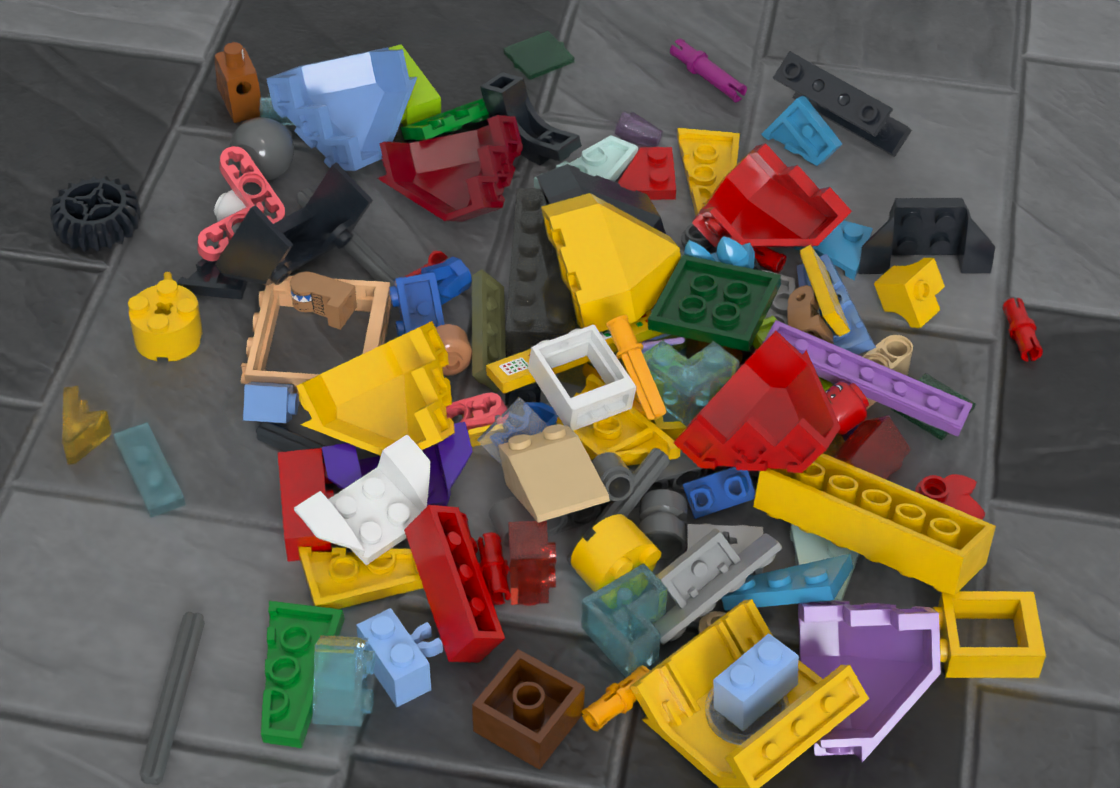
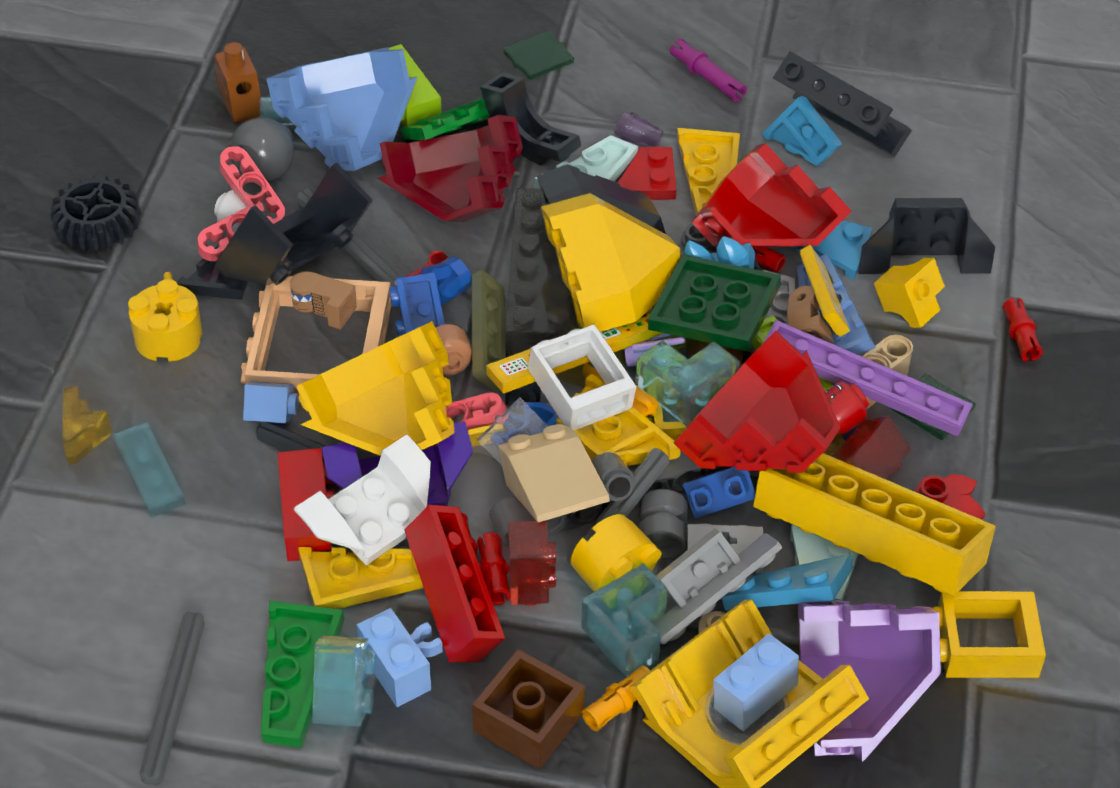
light orange axle [606,315,667,420] -> none

